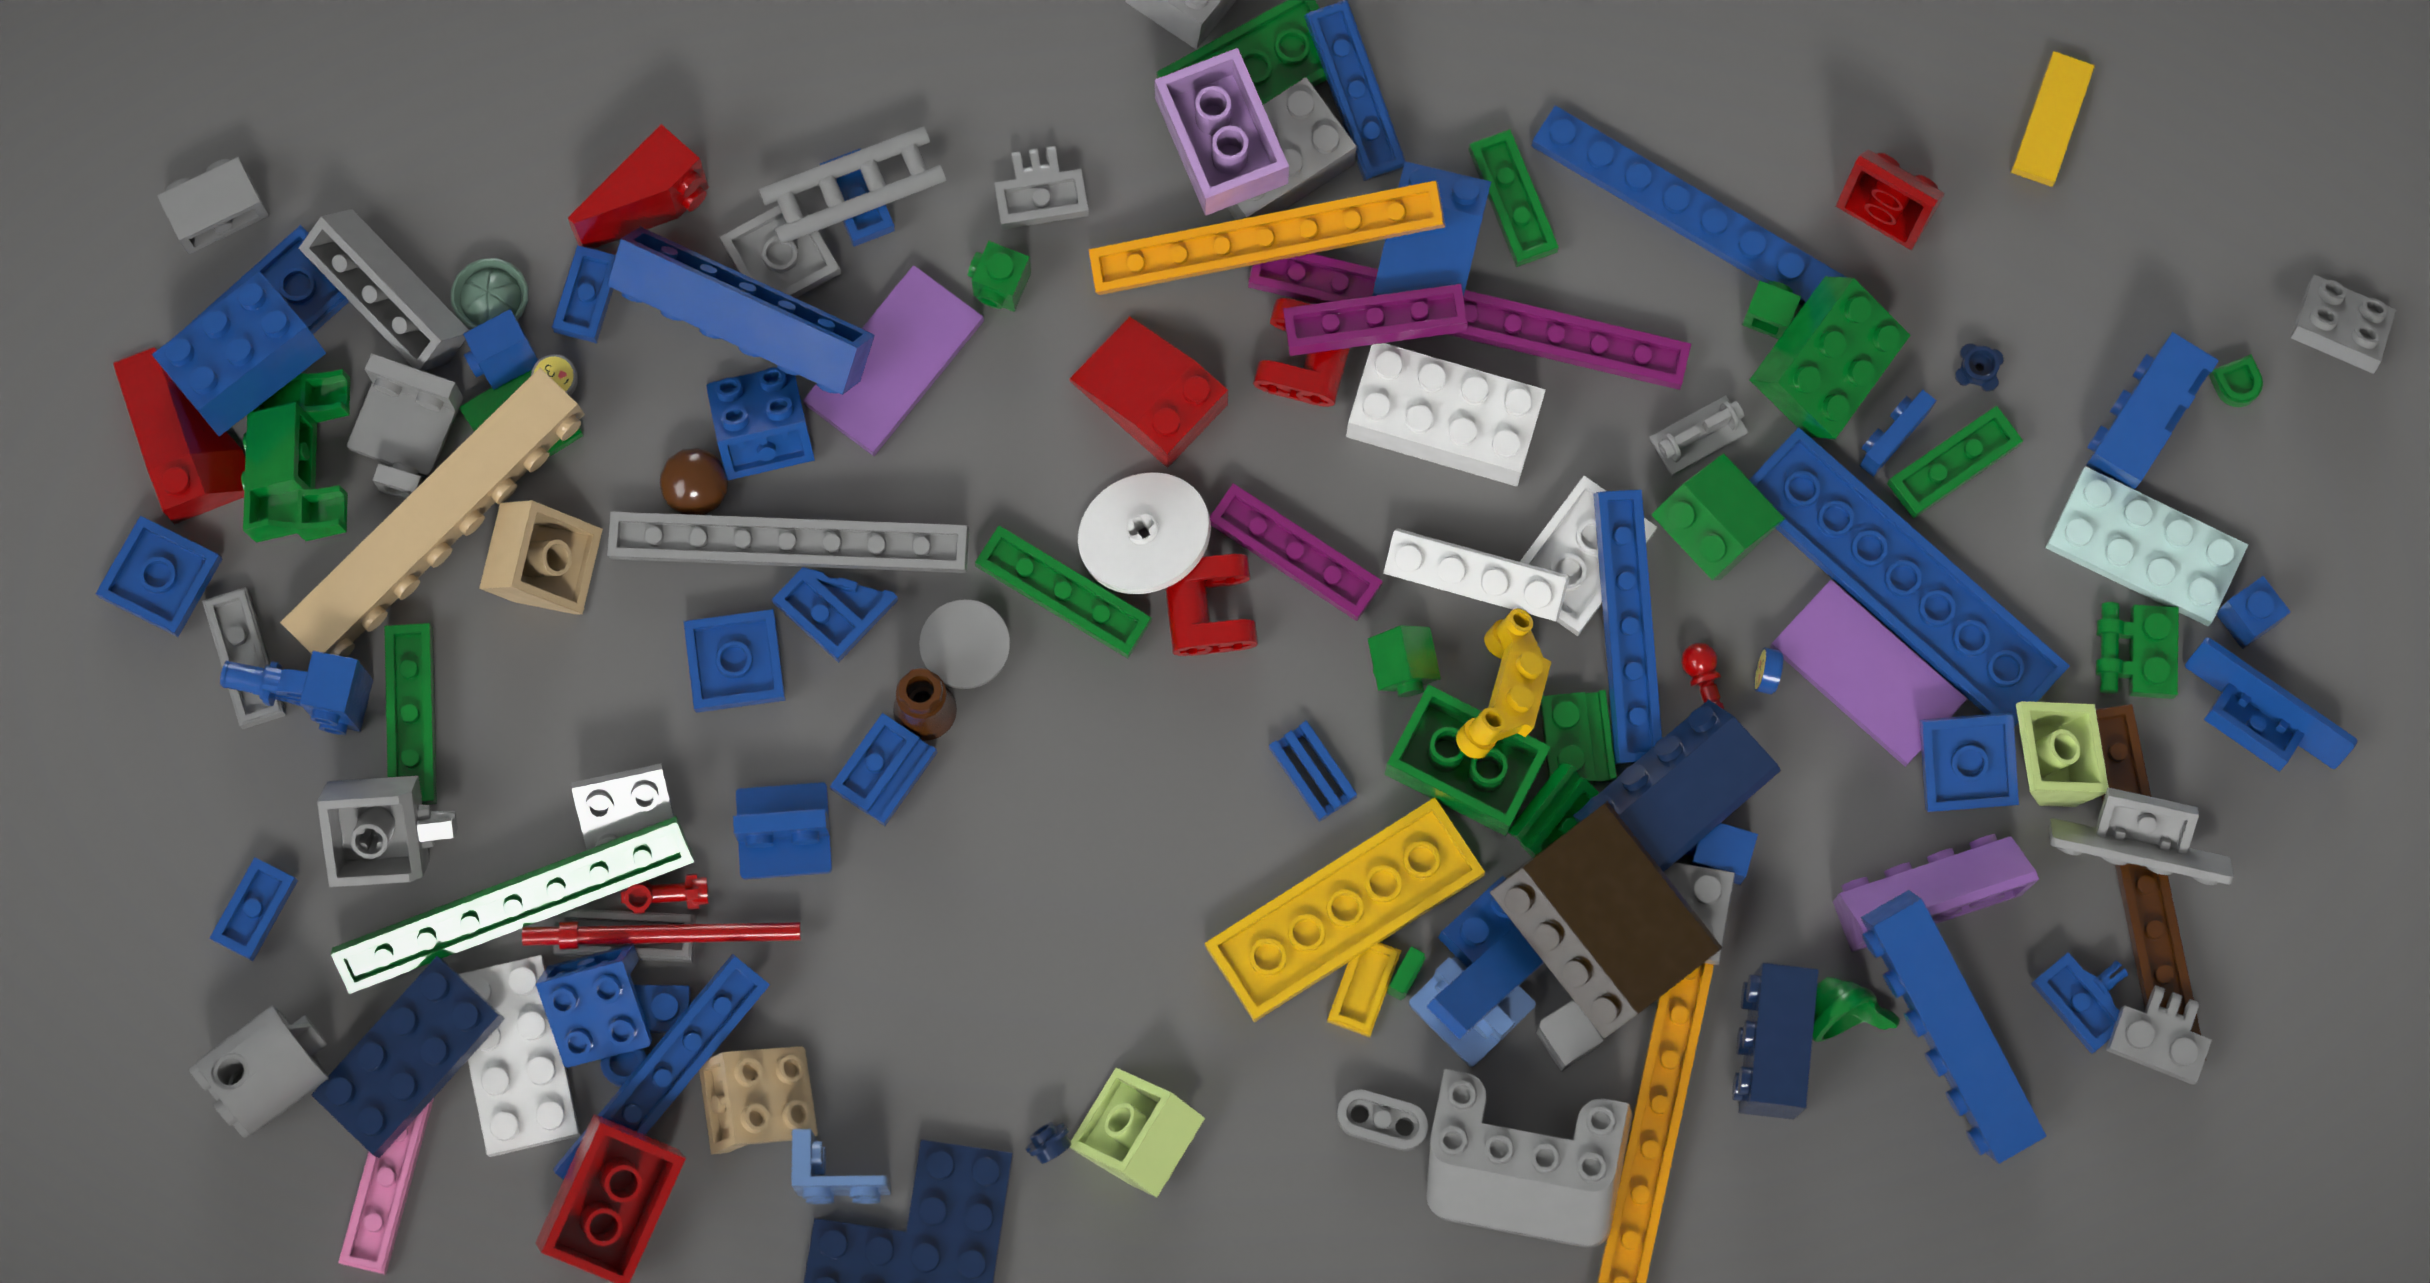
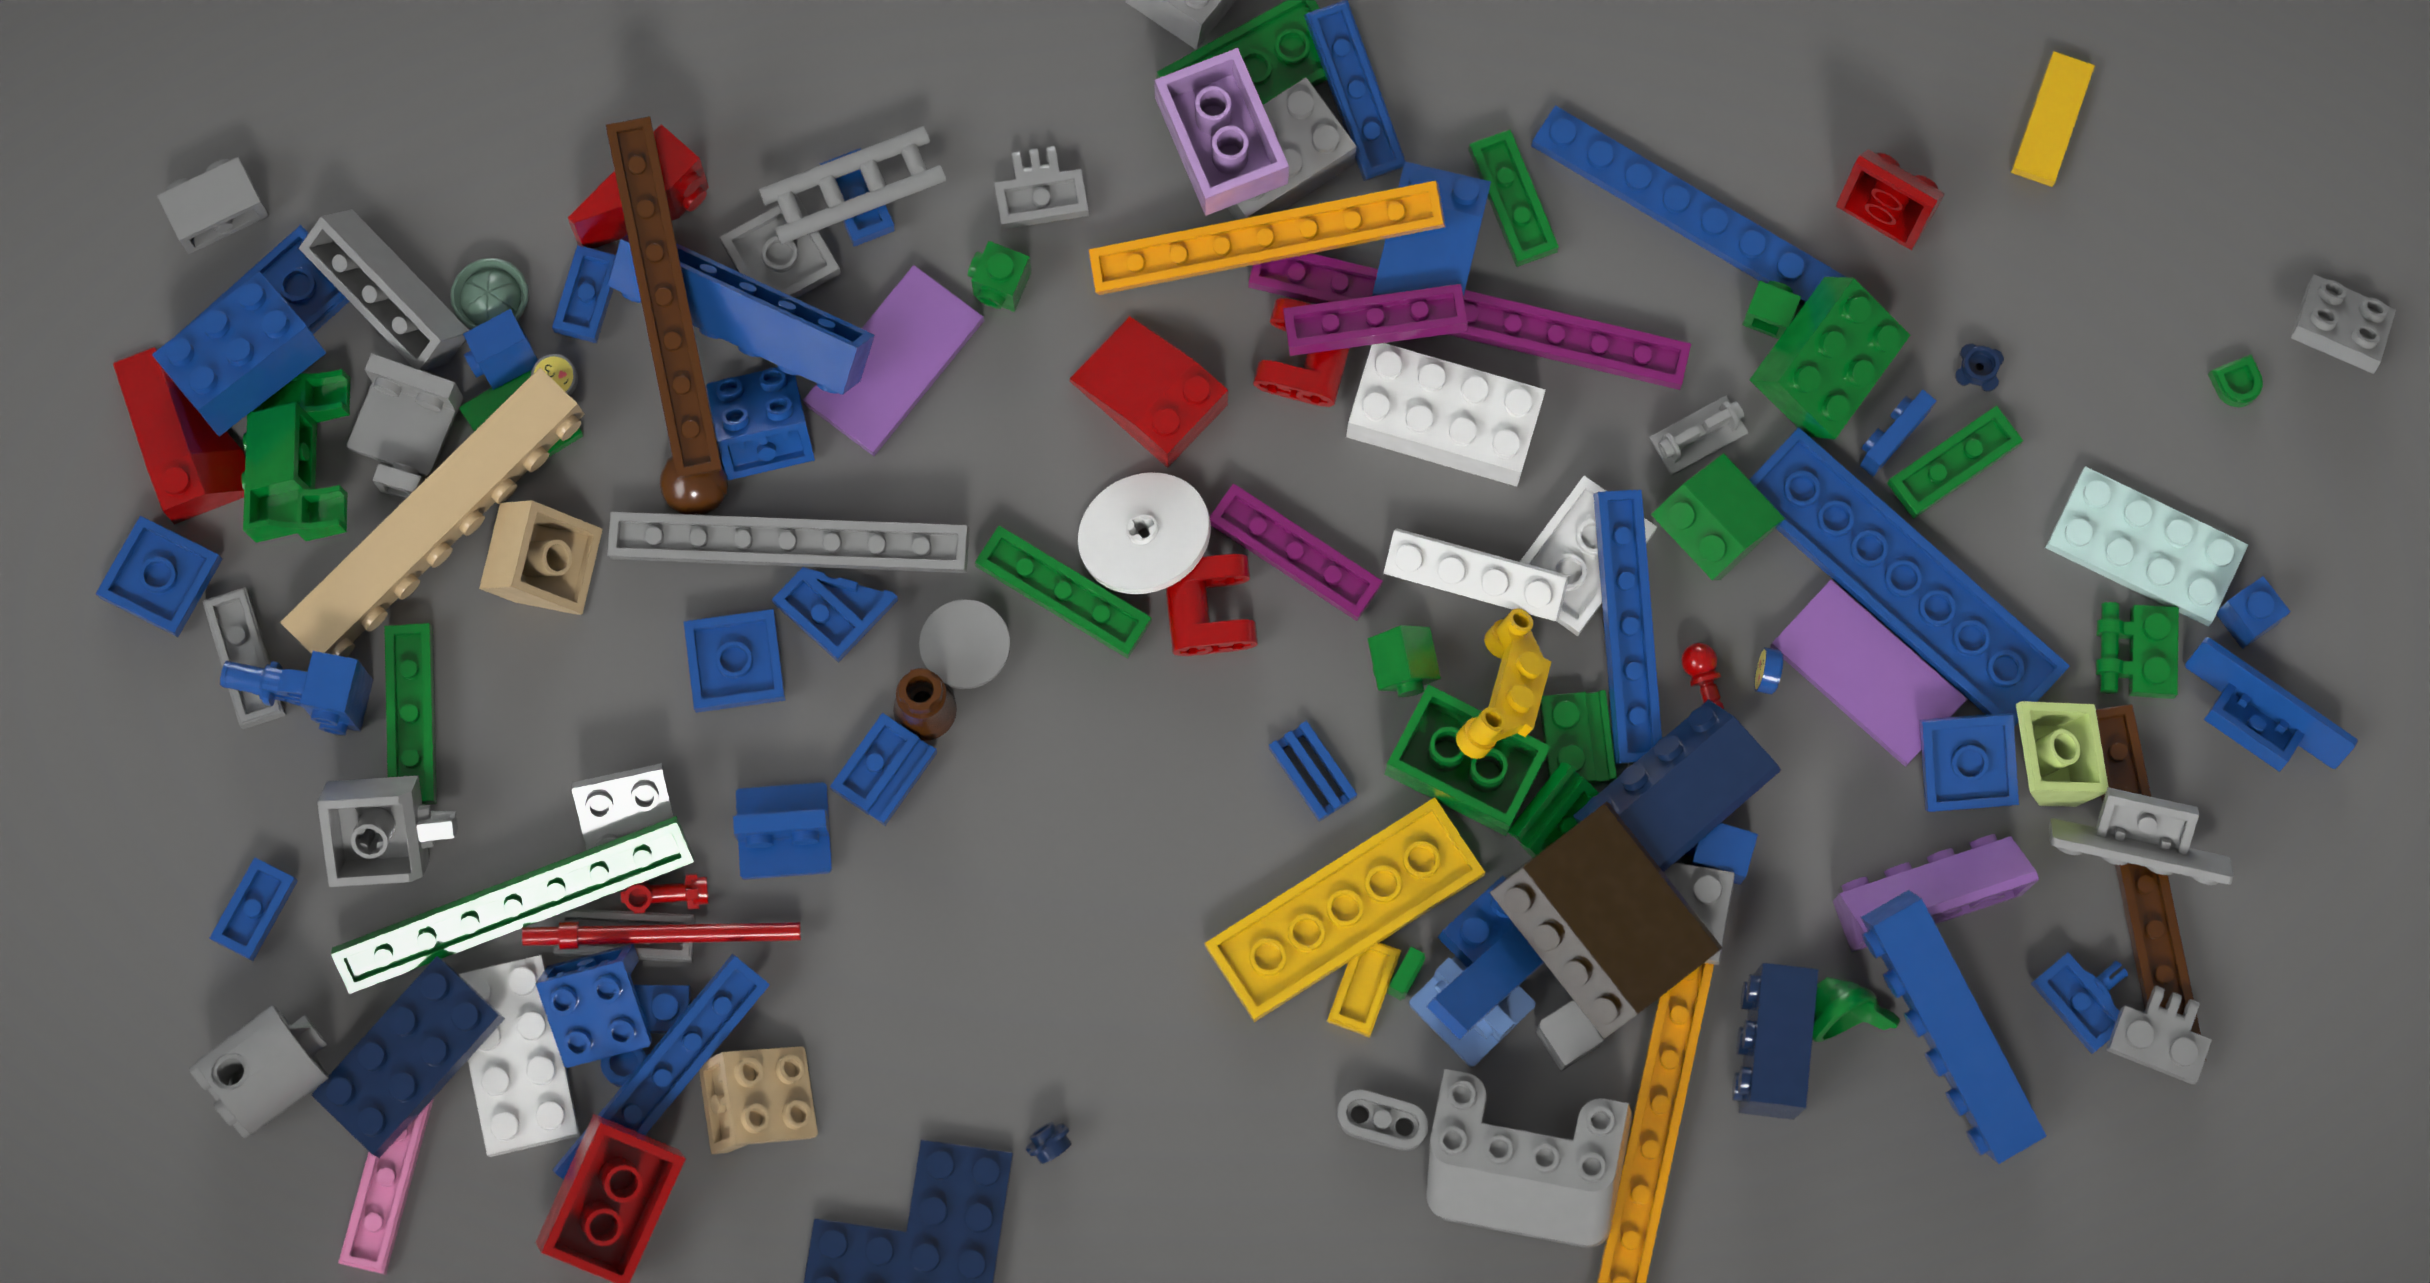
medium blue bracket [792,1129,891,1204] -> none
yellowish green slope [1069,1068,1205,1197] -> none
blue wedge [2086,332,2219,490] -> none
none -> reddish brown plate [606,116,722,479]

